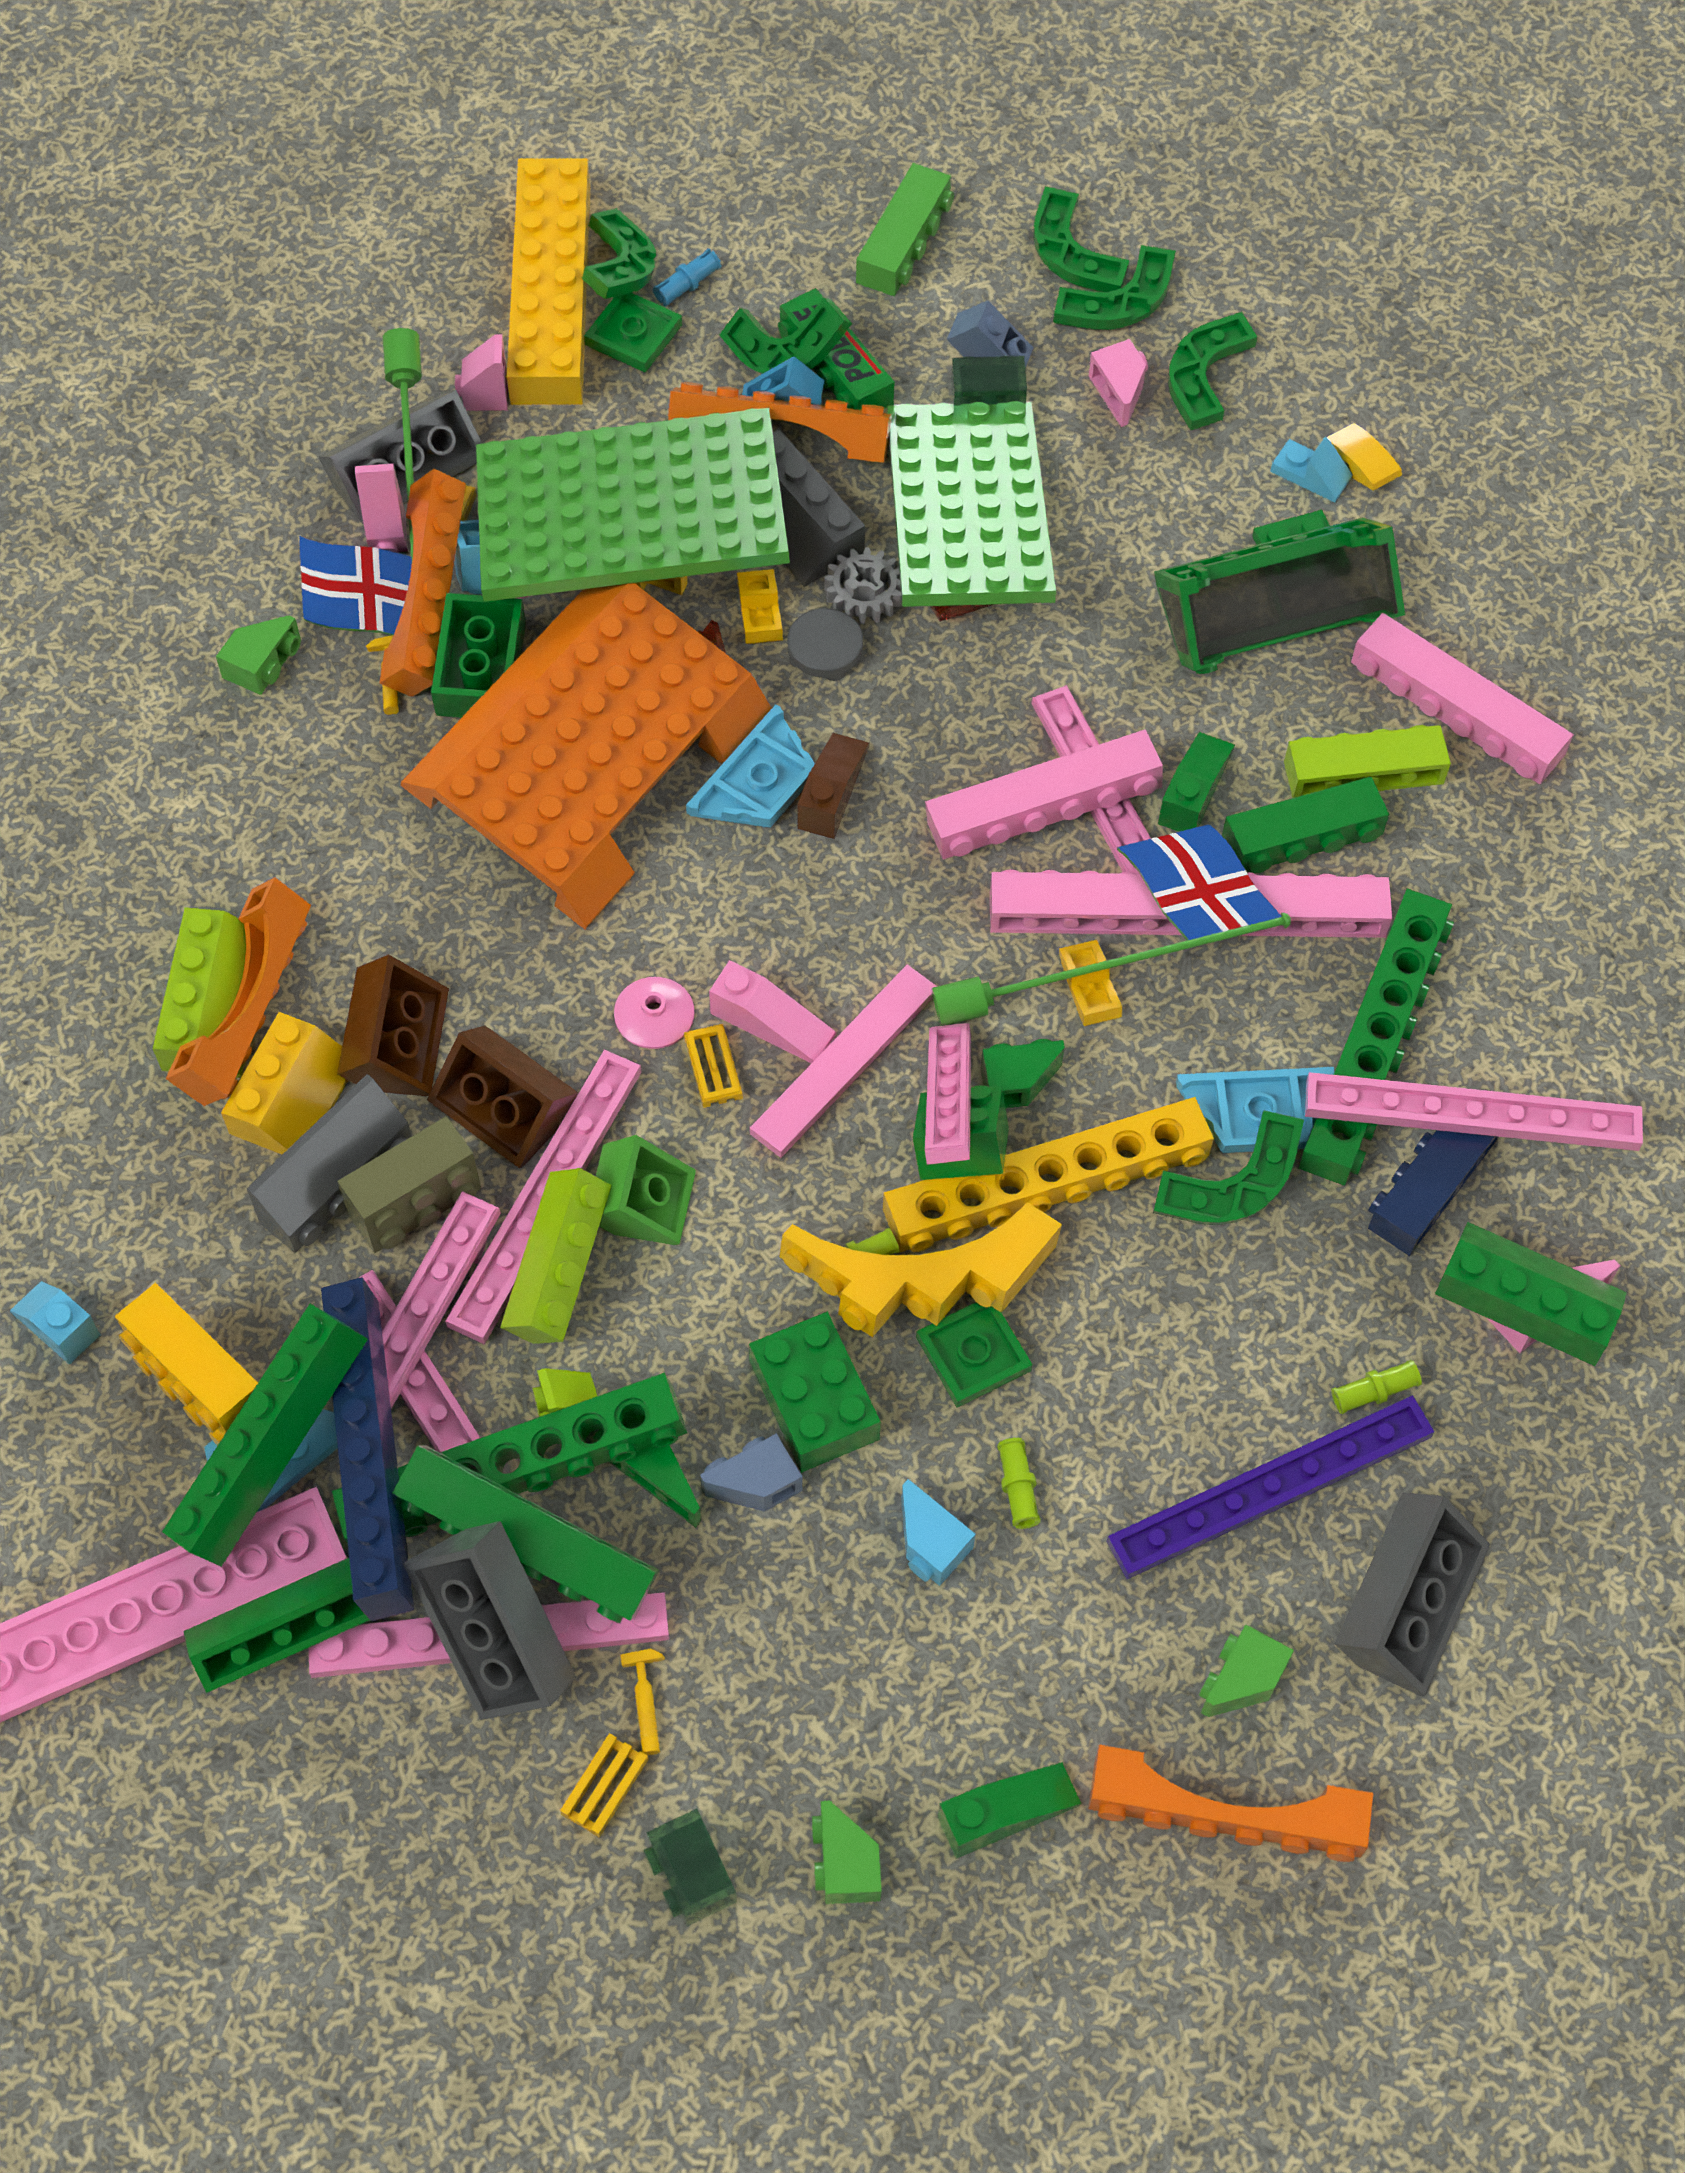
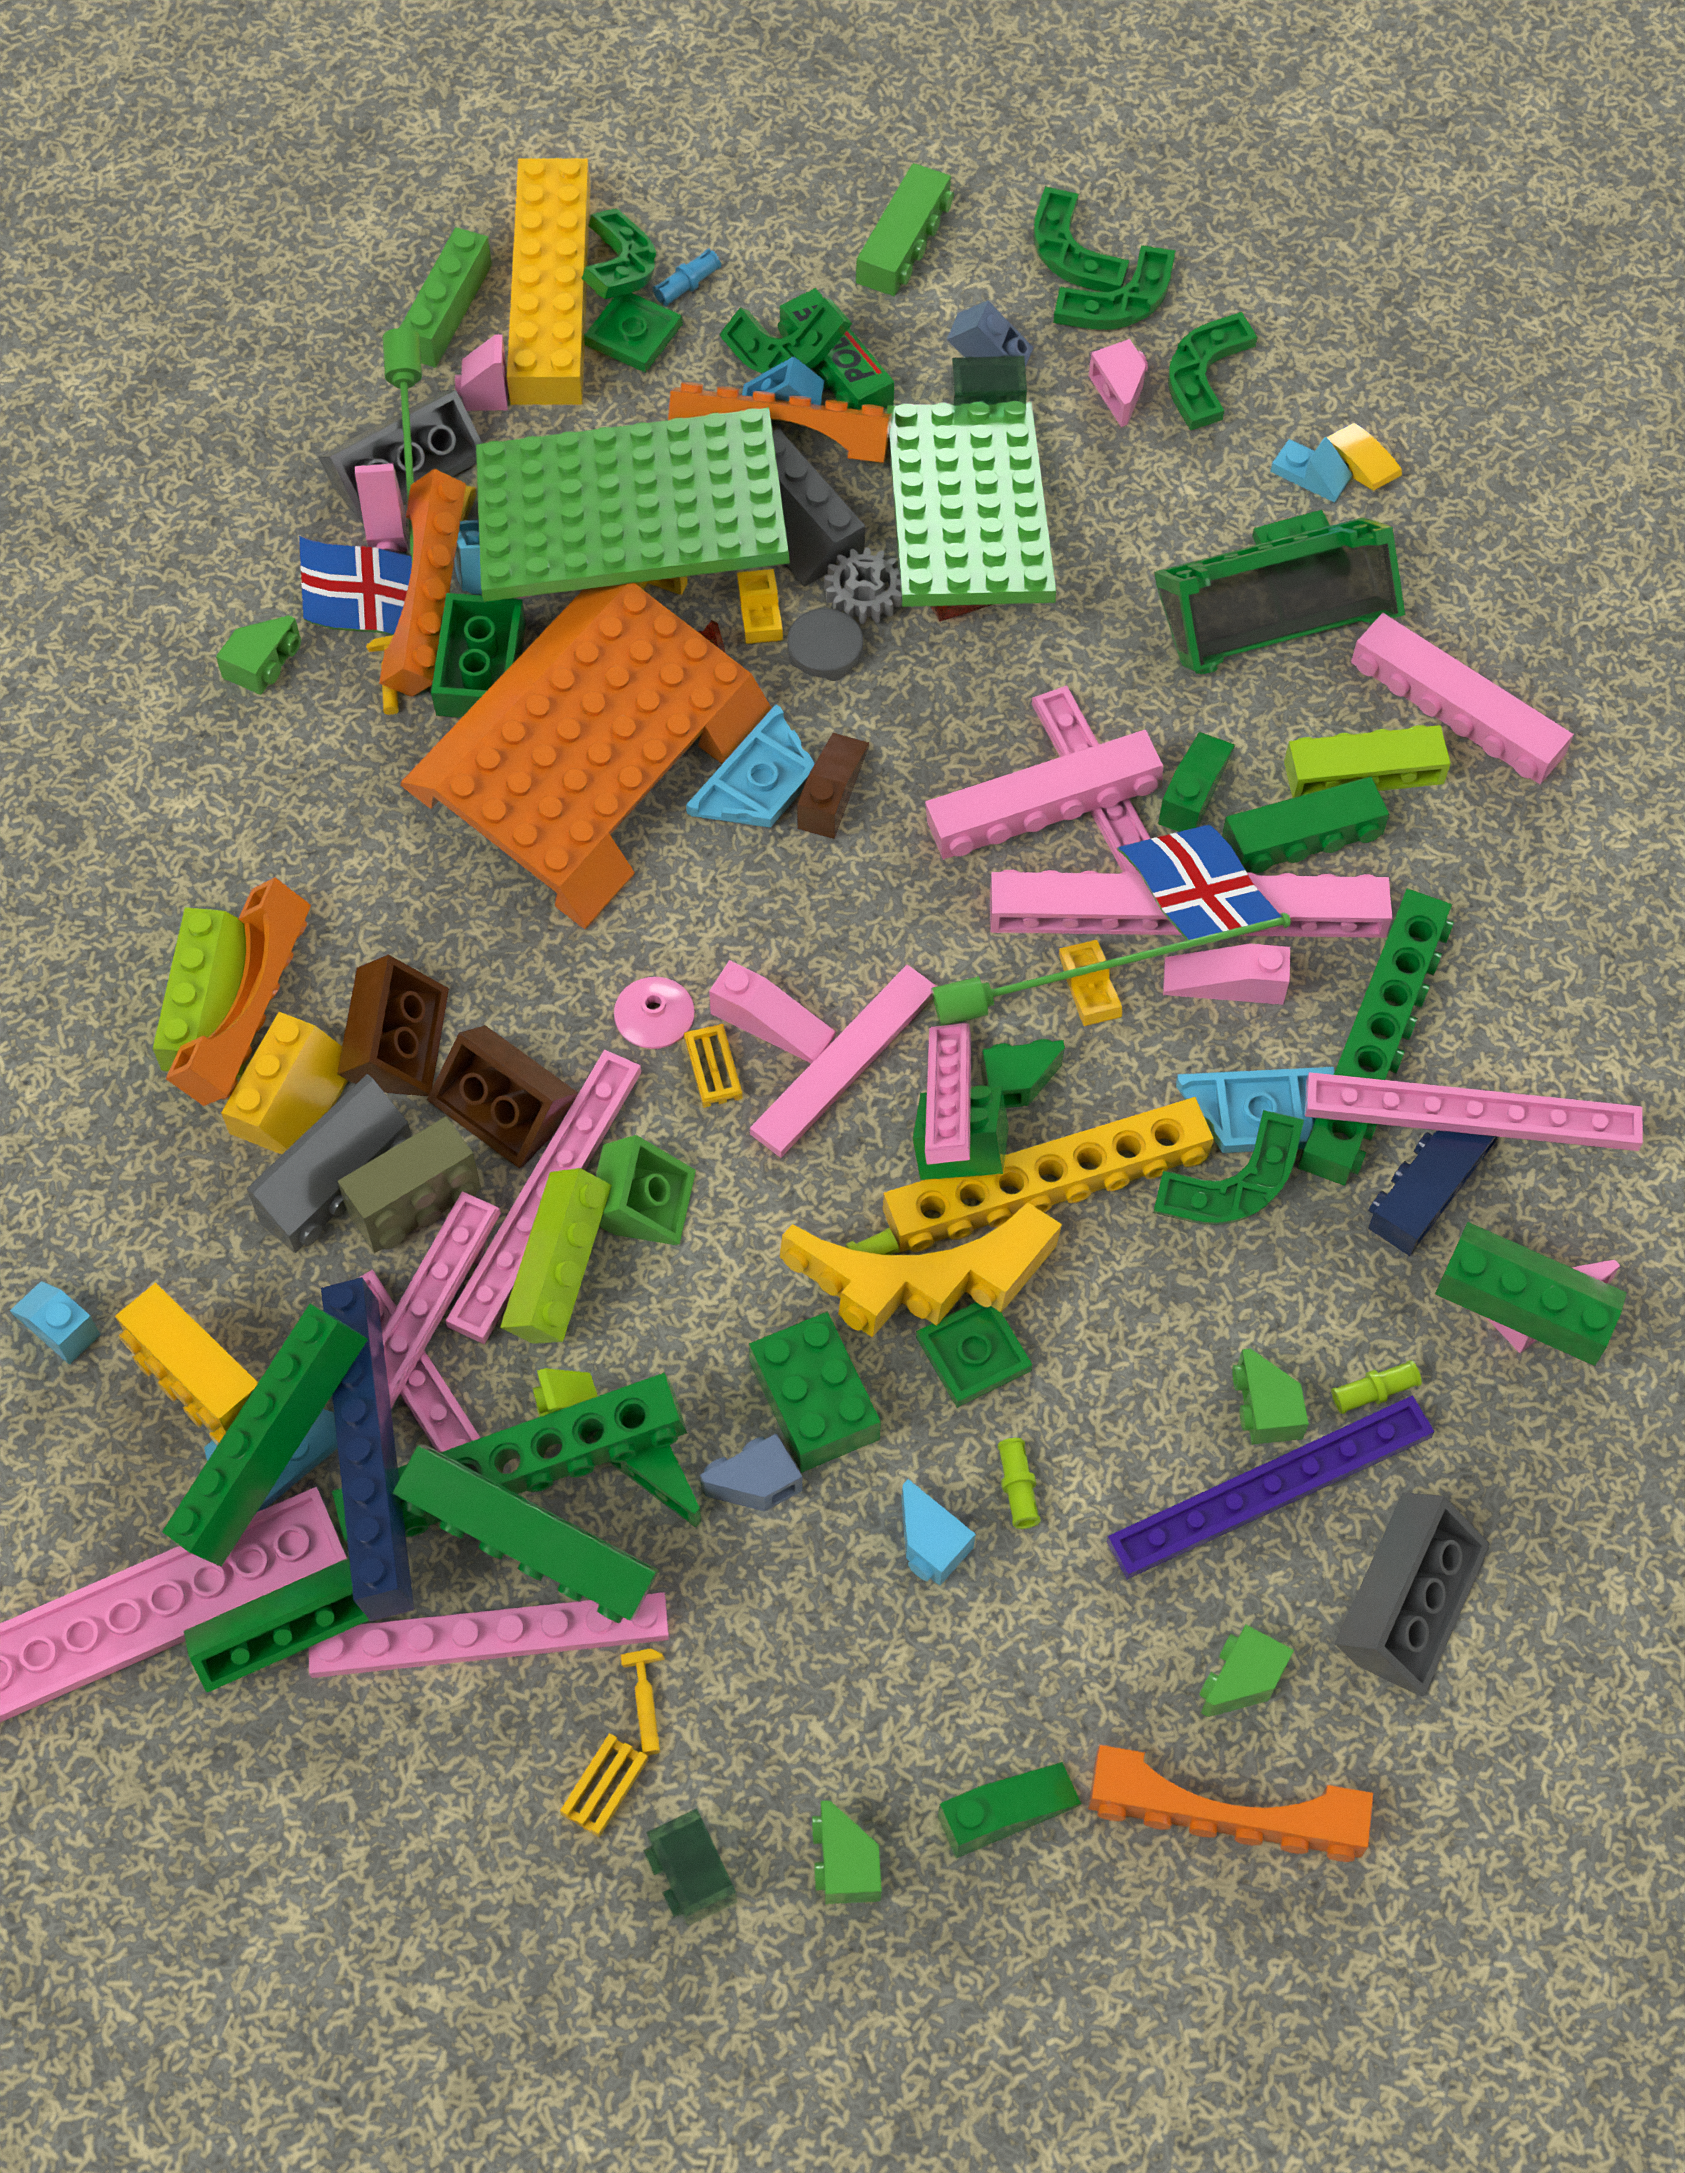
dark grey slope [403,1521,576,1720] -> none
none -> bright green brick [399,227,492,368]
none -> bright pink slope [1163,944,1290,1005]
none -> bright green slope [1232,1348,1309,1444]

